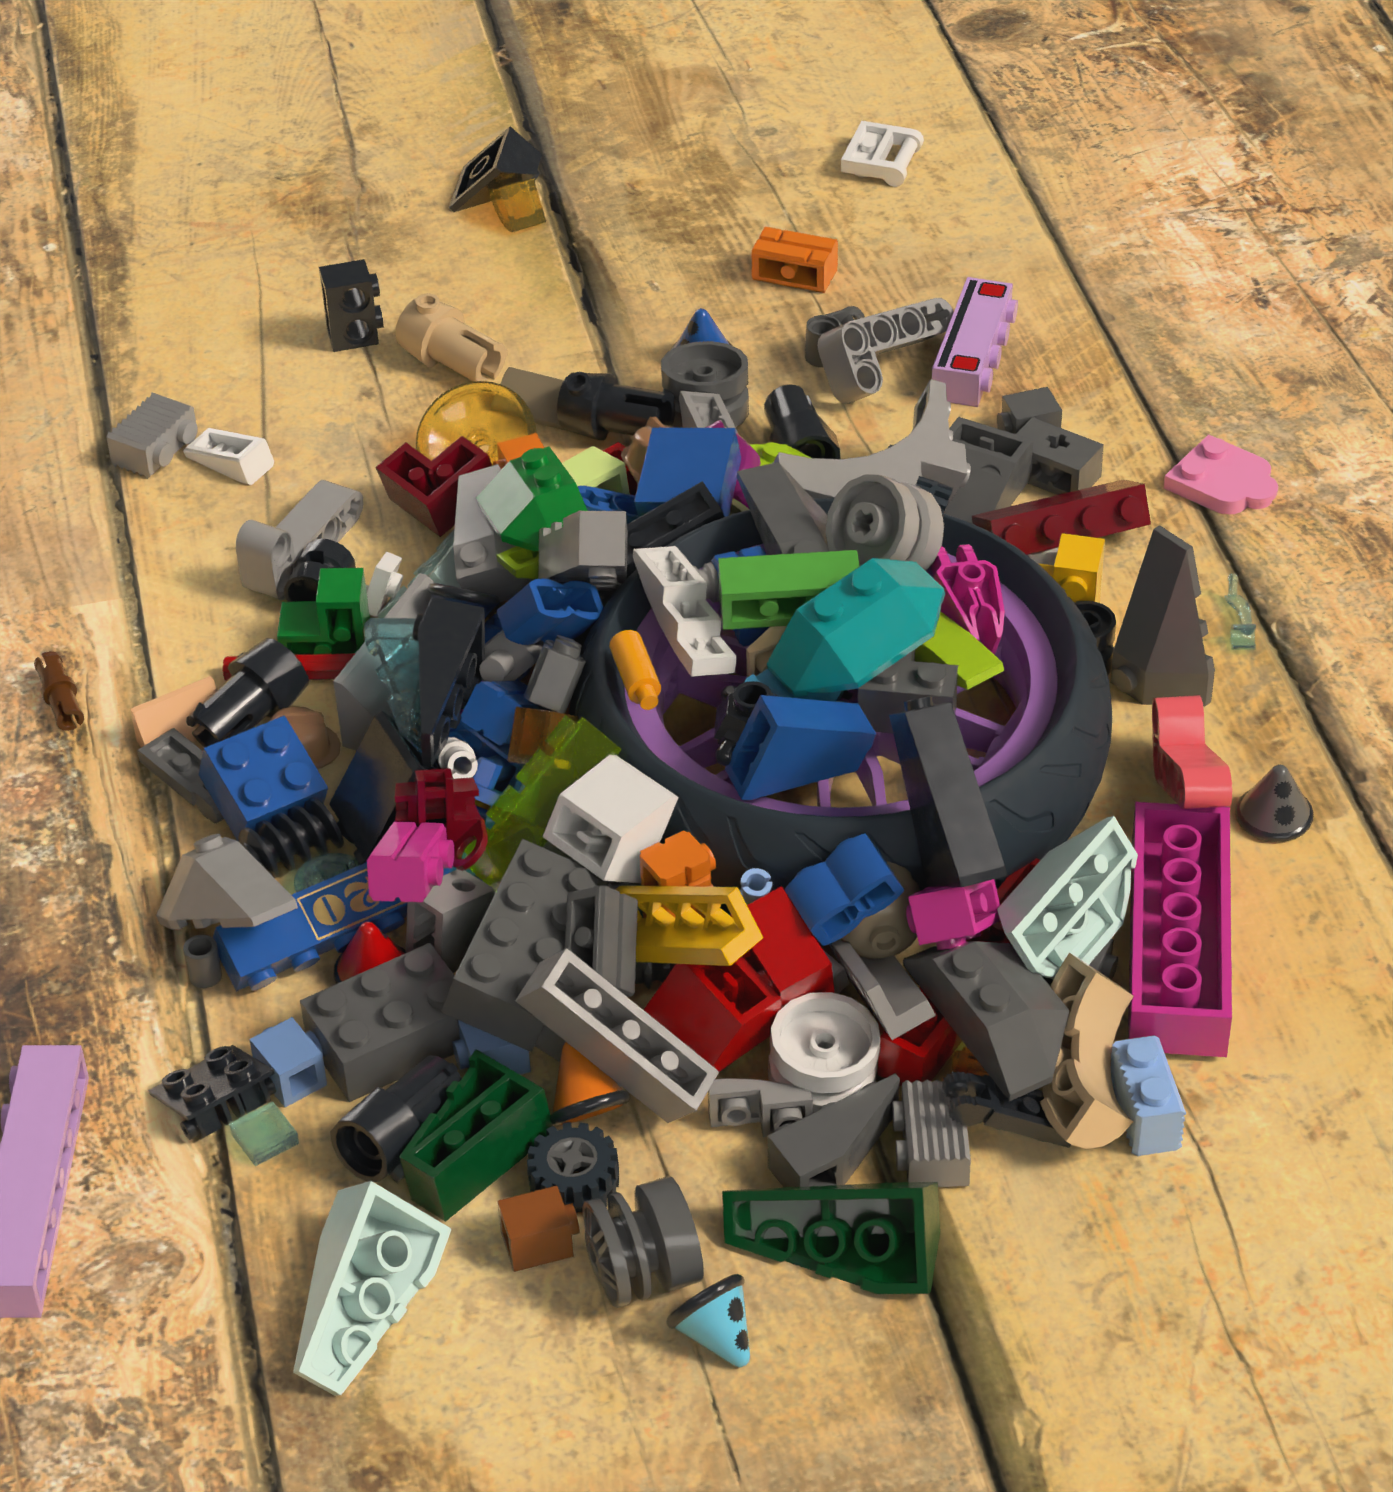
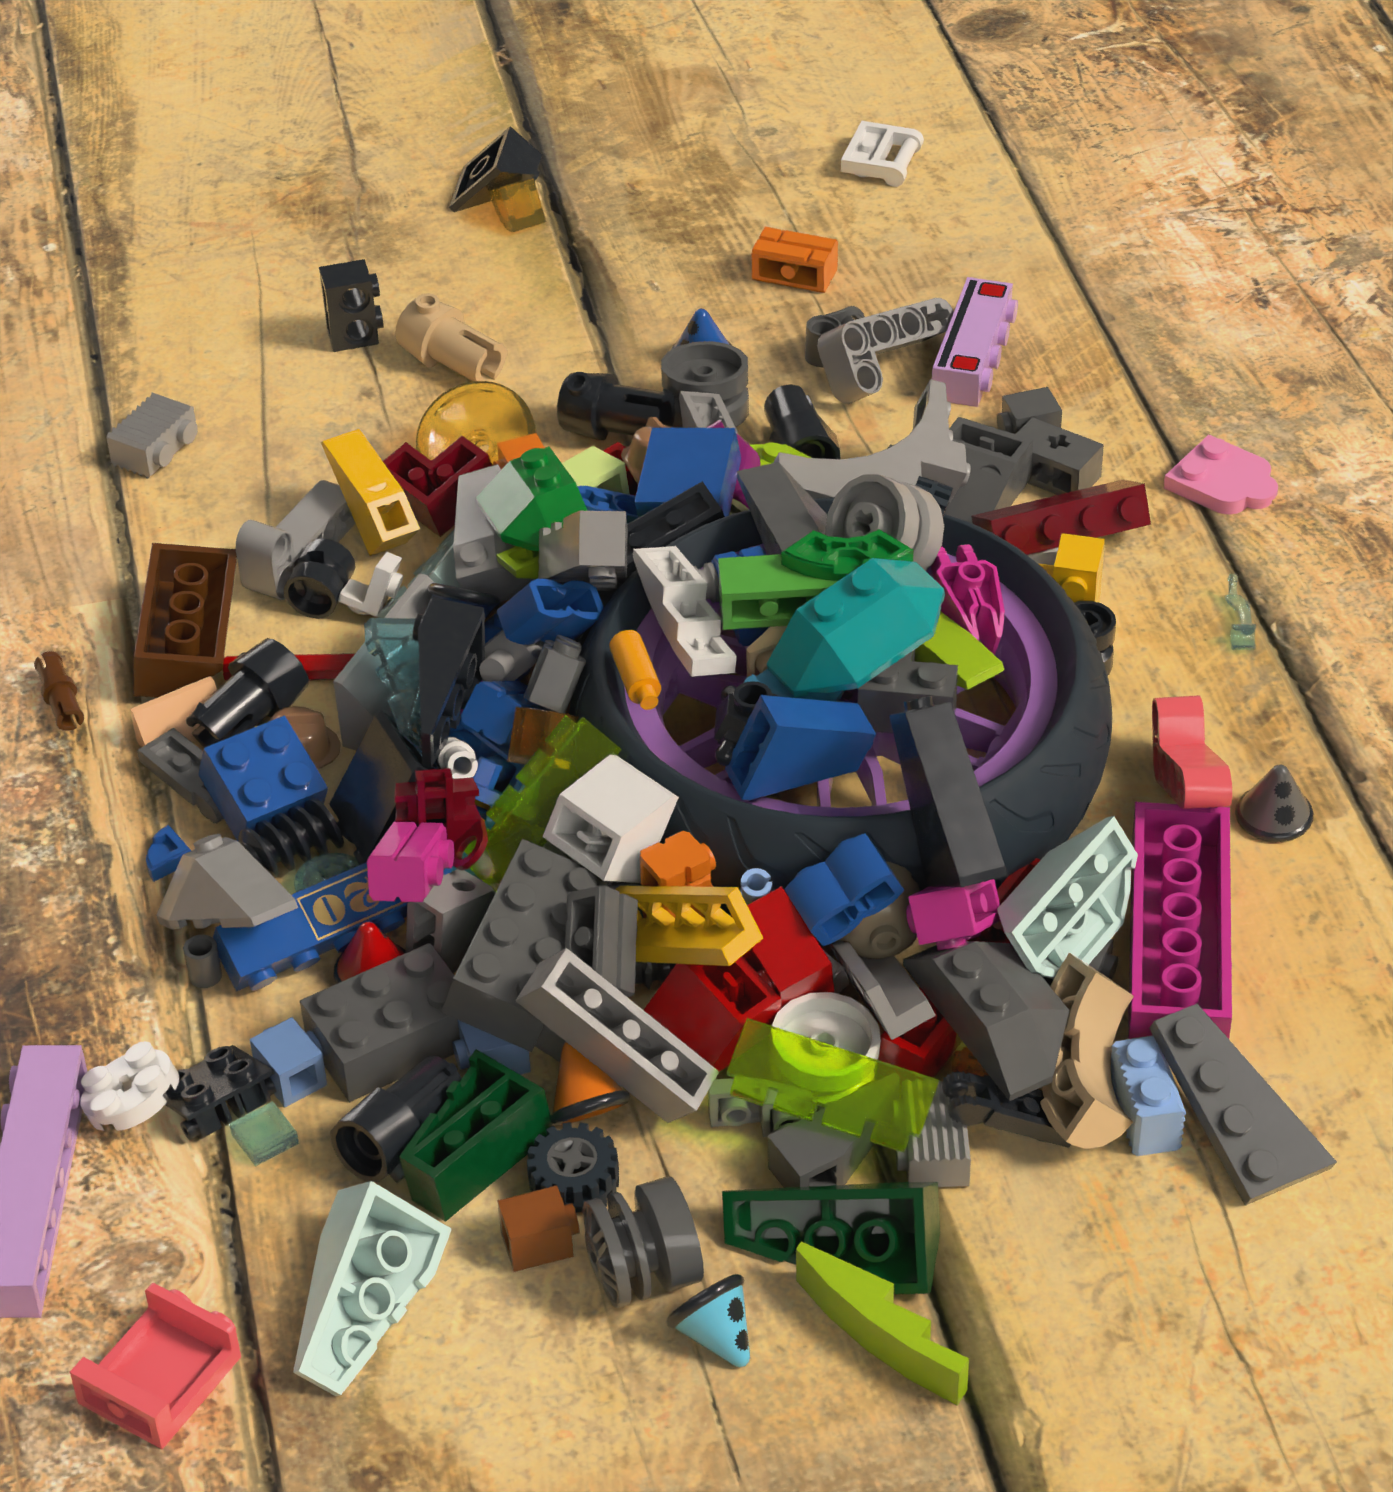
white slope [183,428,274,485] -> none
green brick [277,568,372,654] -> none
dark tan slope [492,367,564,430] -> none
dark grey wedge [1110,525,1215,707] -> none
none -> coral panel [70,1283,241,1449]
none -> white plate [80,1041,179,1131]
none -> reddish brown slope [134,543,237,698]
none -> blue tile [146,825,191,882]
none -> yellow slope [321,429,420,556]
none -> clear neon green windscreen [727,1018,939,1153]
none -> green tile [781,529,914,581]
none -> lime slope [796,1241,969,1406]
none -> dark grey wing [1149,1004,1337,1206]

